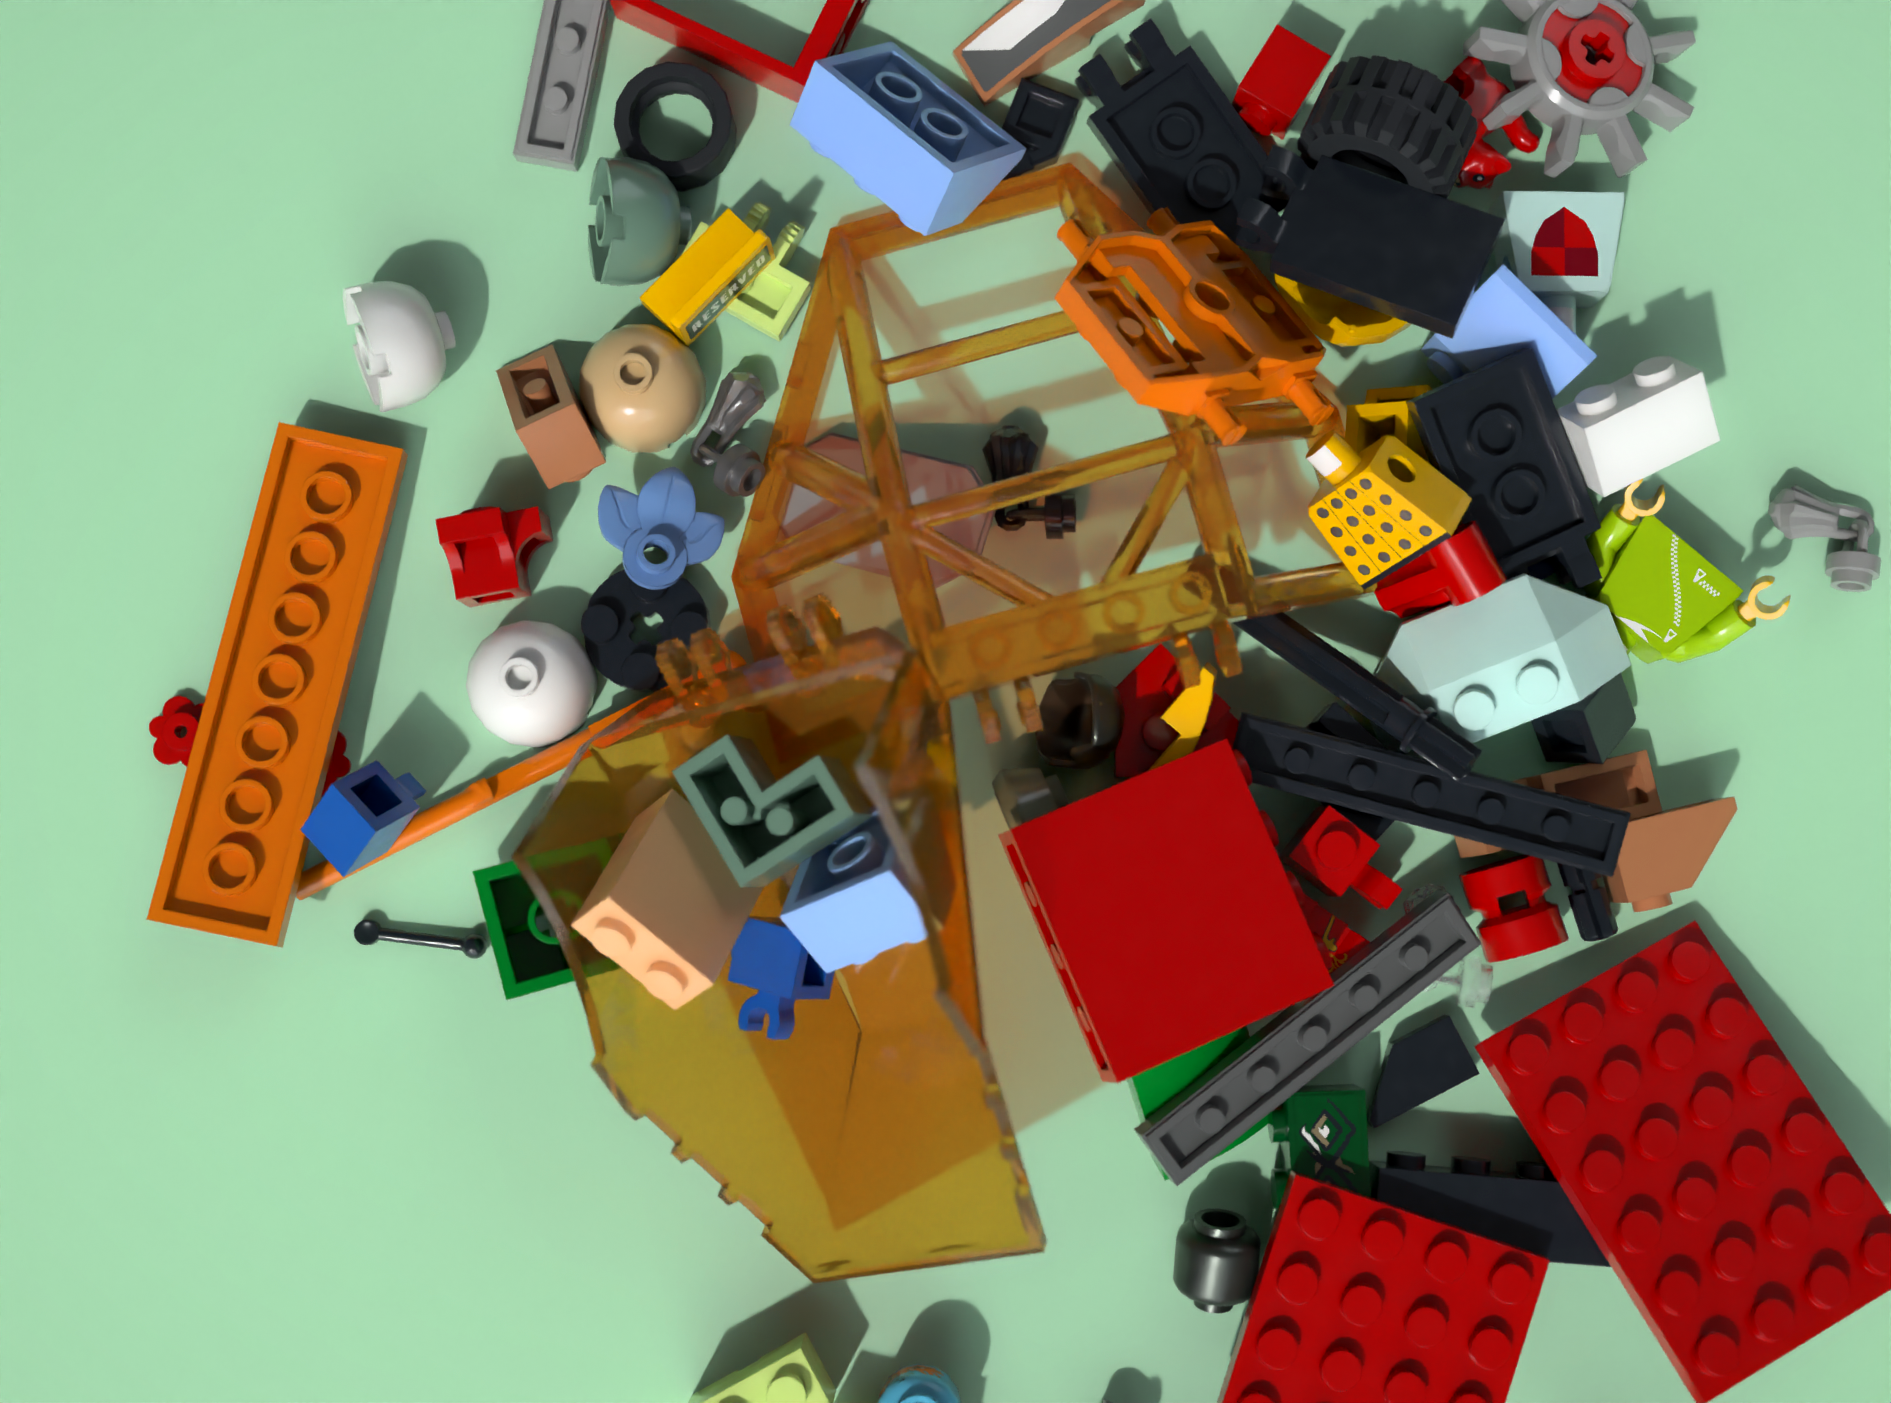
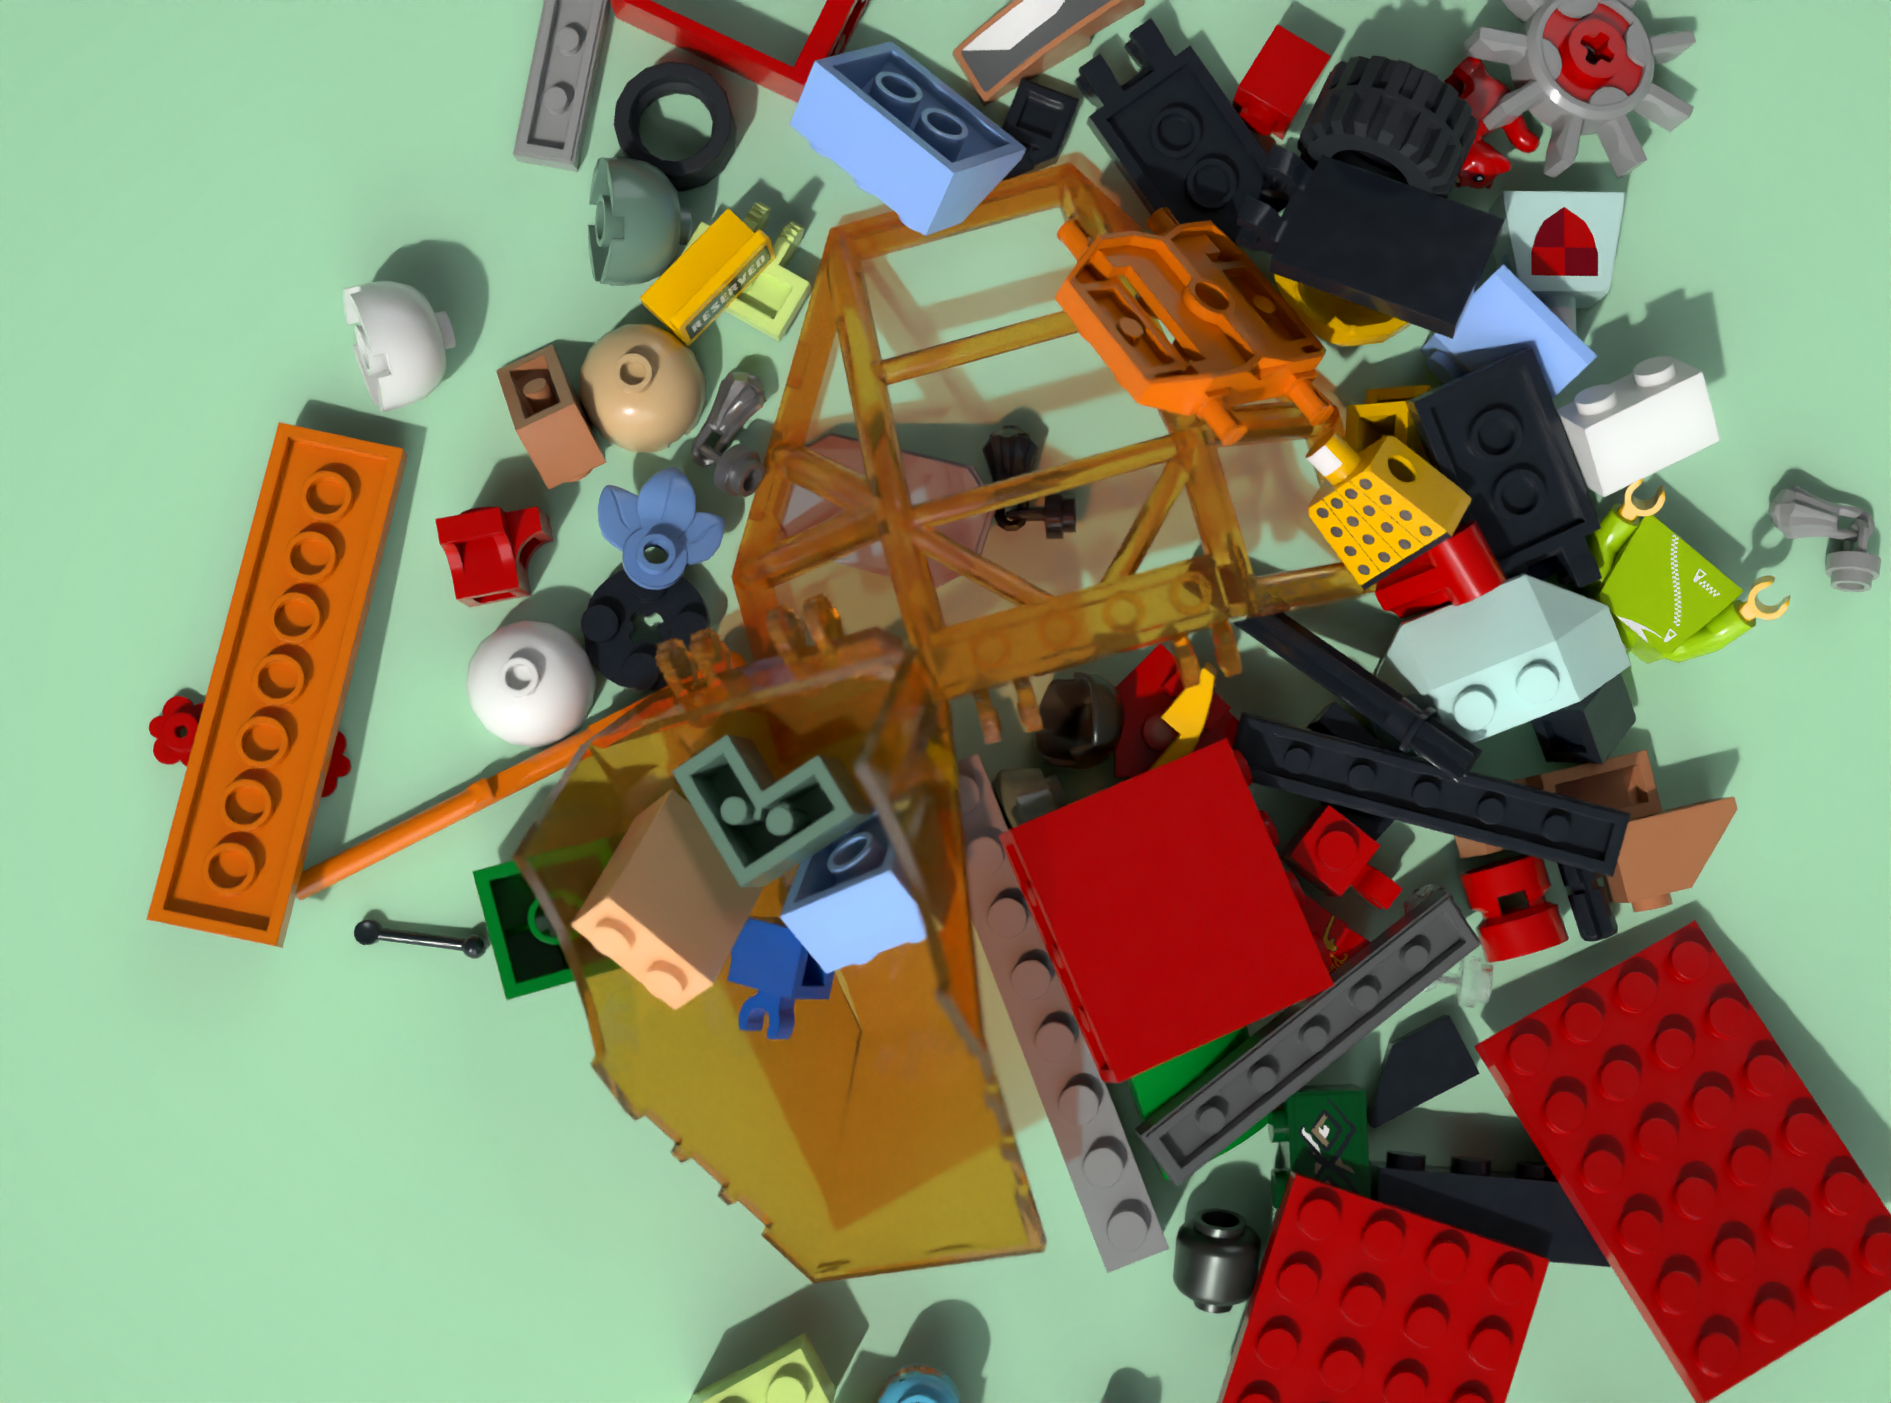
blue brick [300,760,426,877] -> none
none -> brick [918,753,1169,1273]

